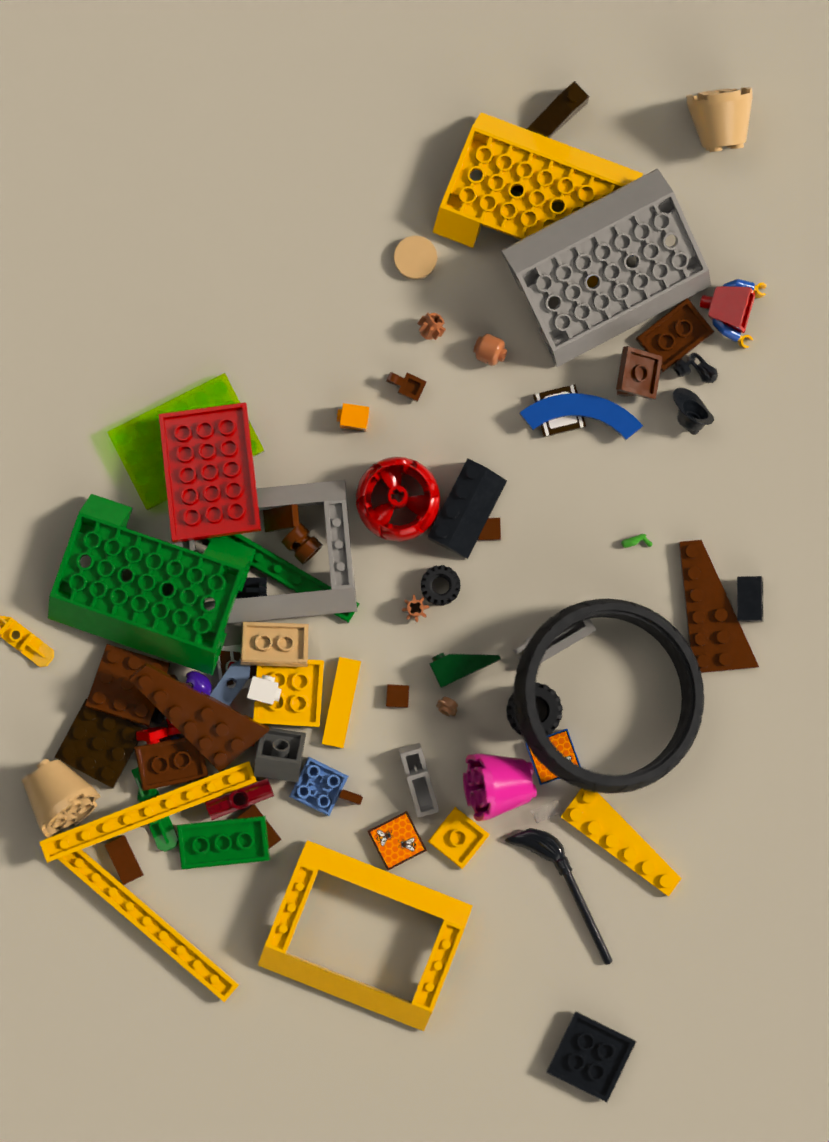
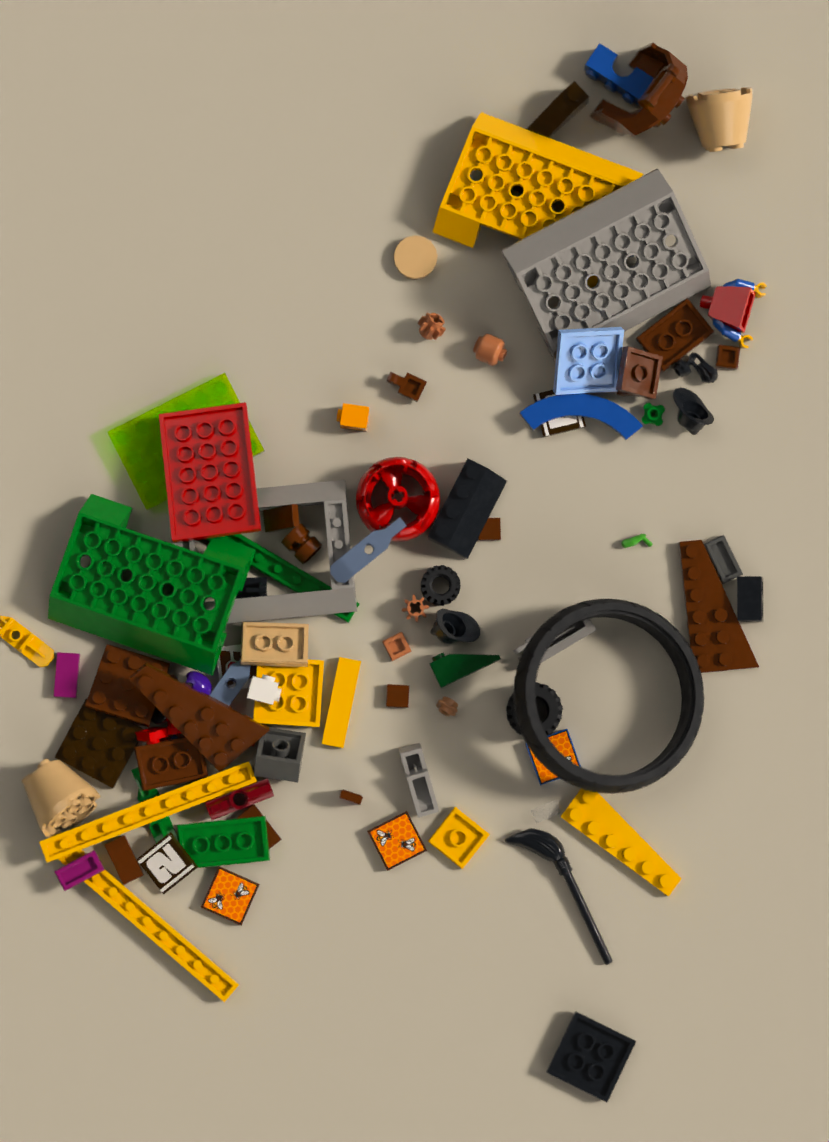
yellow slope [258,840,473,1031] -> none
medium blue tile [289,757,349,816] -> none
dark pink cone [463,753,537,821] -> none
none -> magenta tile [54,652,80,698]
none -> magenta tile [54,850,105,891]
none -> tile [136,832,198,894]
none -> tile [201,866,260,925]
none -> sand blue piece [330,517,407,583]
none -> nougat tile [382,632,412,661]
none -> black piece [430,609,480,644]
none -> light blue plate [553,327,624,395]
none -> blue arch [584,43,654,105]
none -> reddish brown piece [590,42,688,137]
none -> green plate [641,403,665,426]
none -> dark grey tile [704,535,743,584]
none -> reddish brown tile [715,345,740,370]

